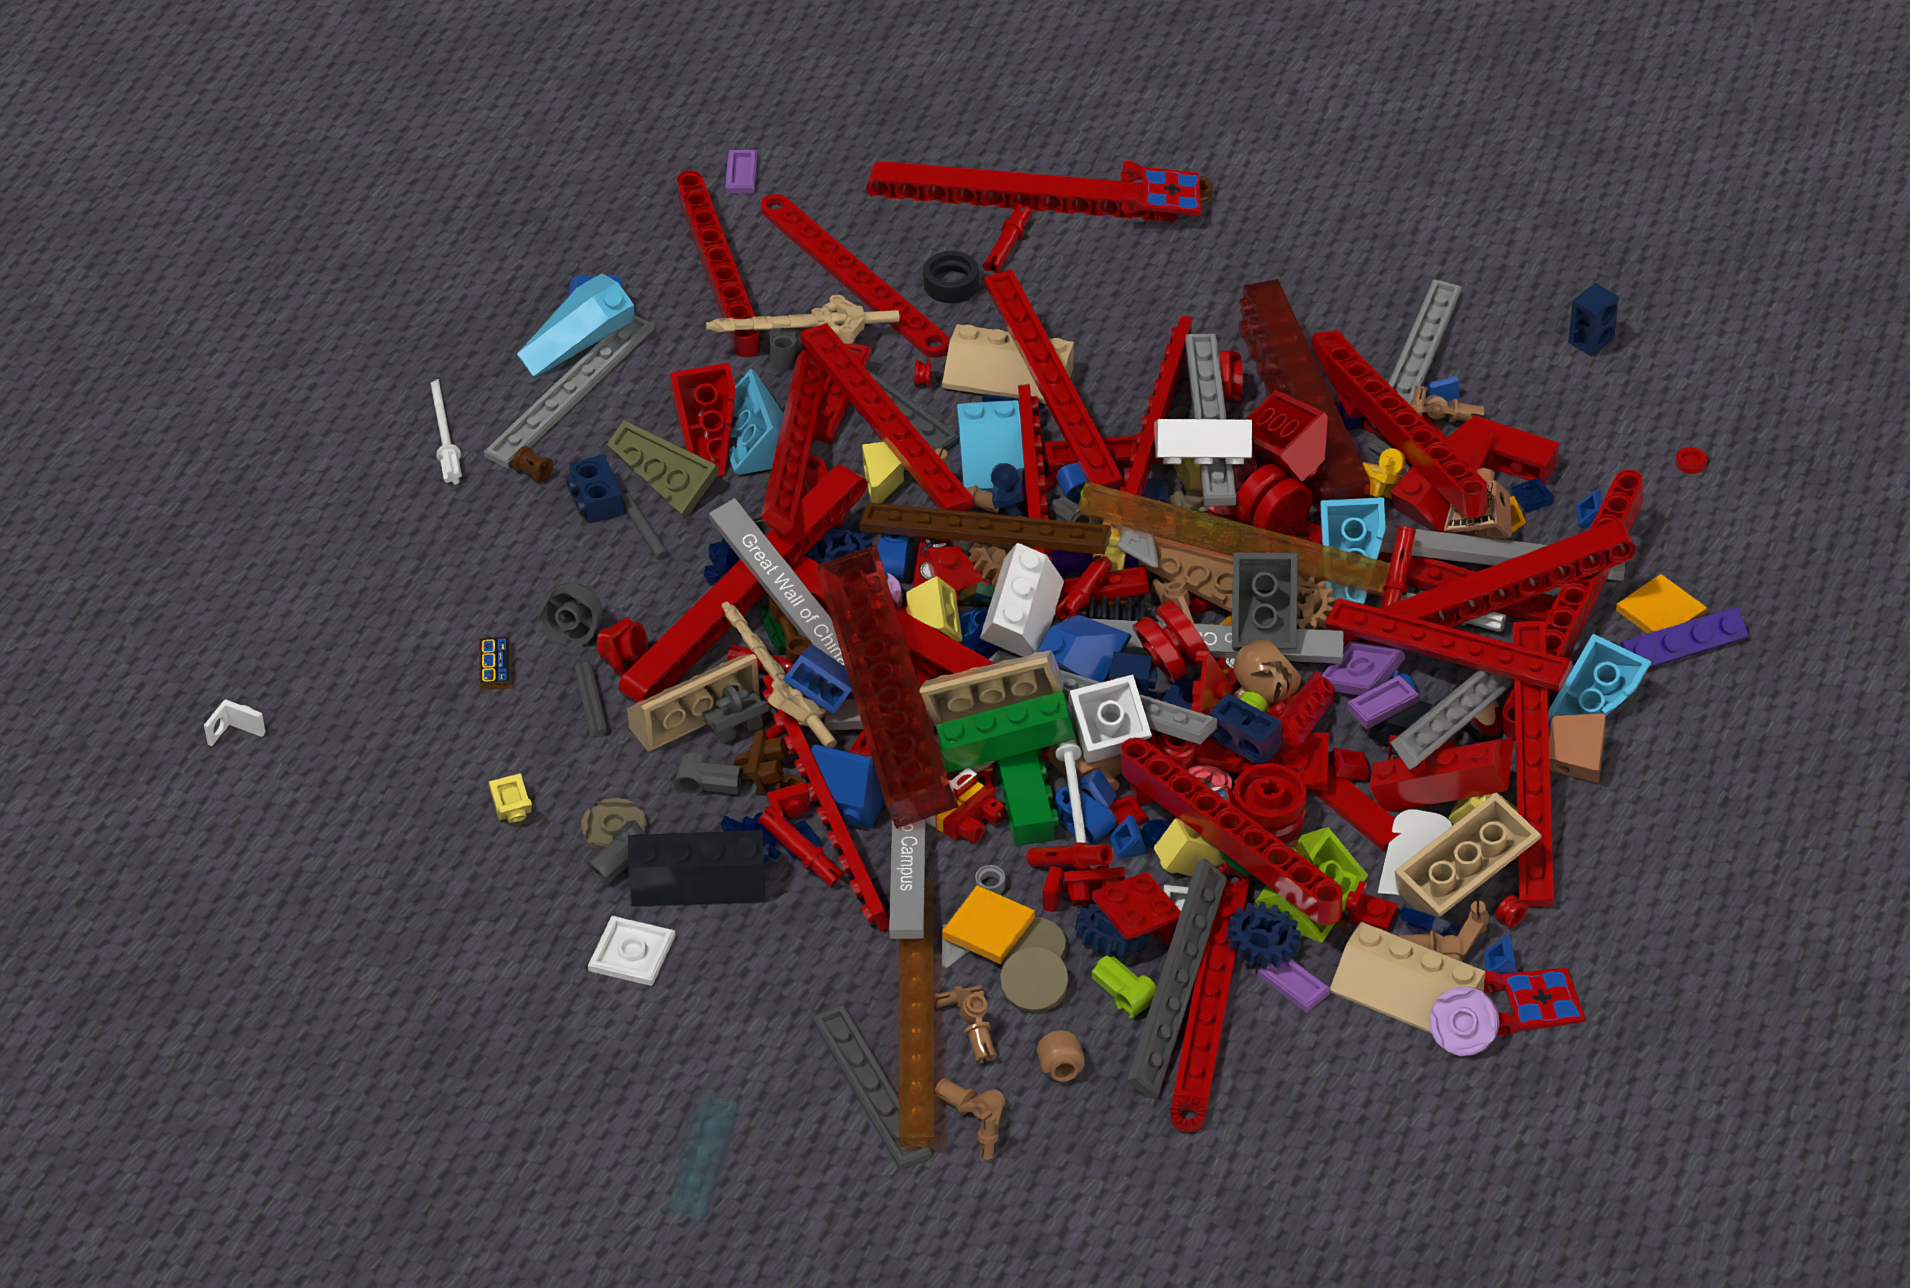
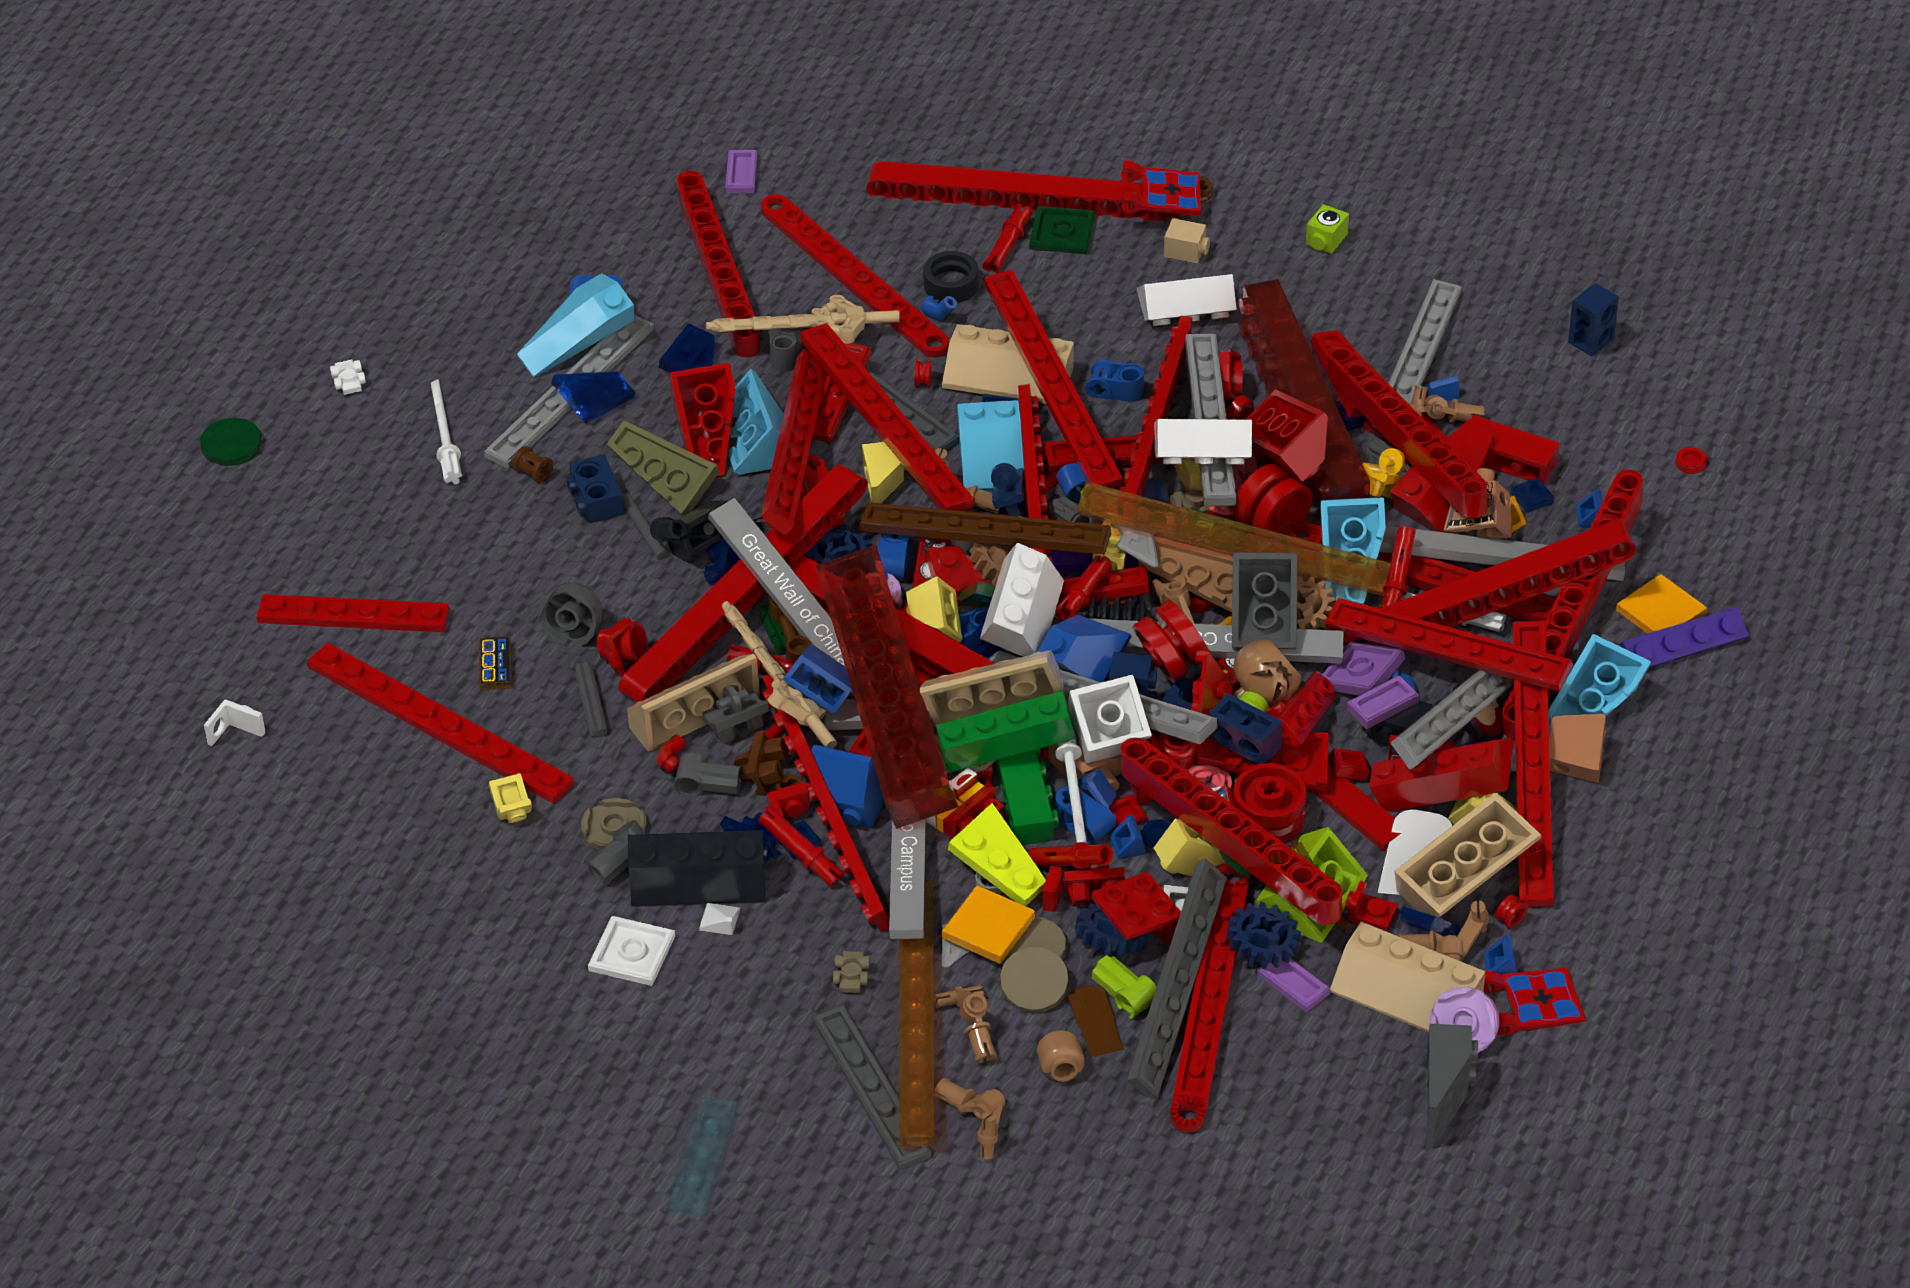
none -> dark green tile [200,418,262,466]
none -> red plate [256,594,450,633]
none -> red plate [307,642,574,804]
none -> white piece [330,360,366,395]
none -> clear blue wing [551,371,635,424]
none -> black hinge [650,501,728,557]
none -> red arm [657,734,686,773]
none -> clear blue wing [658,323,715,373]
none -> white slope [699,903,740,935]
none -> dark tan piece [833,951,870,993]
none -> blue arm [921,296,957,321]
none -> neon yellow wing [948,803,1046,906]
none -> dark green tile [1029,206,1095,255]
none -> reddish brown piece [1067,985,1124,1057]
none -> blue piece [1085,360,1145,402]
none -> white slope [1137,274,1237,326]
none -> tan brick [1164,218,1210,263]
none -> red tile [1226,395,1254,420]
none -> lime brick [1306,204,1349,254]
none -> dark grey slope [1426,1024,1478,1149]

